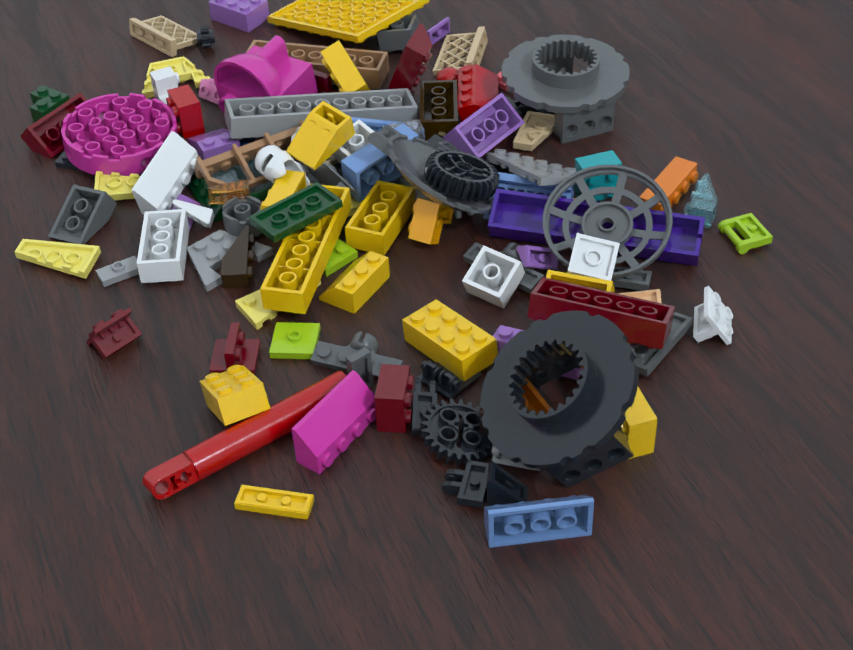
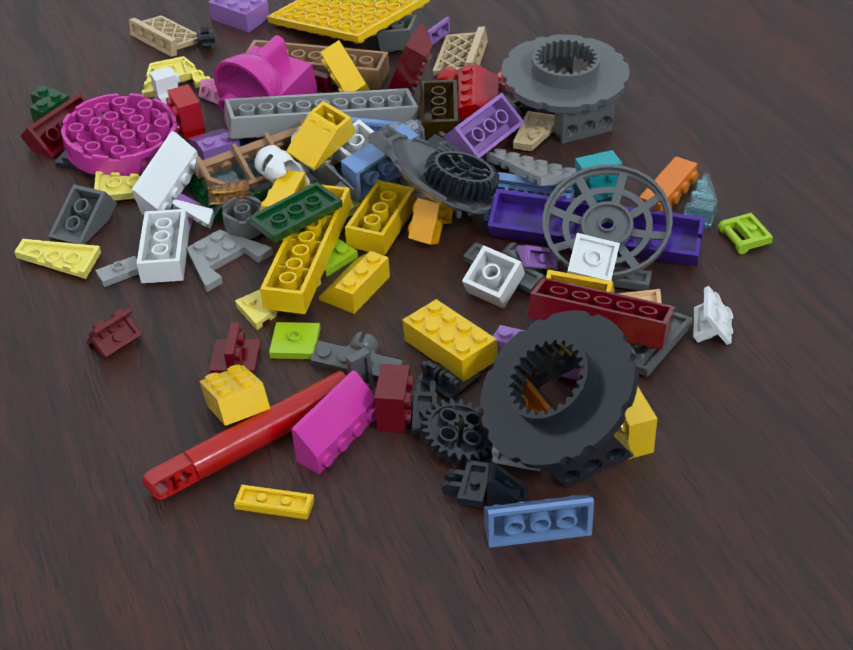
dark brown slope [221,226,255,289] -> none

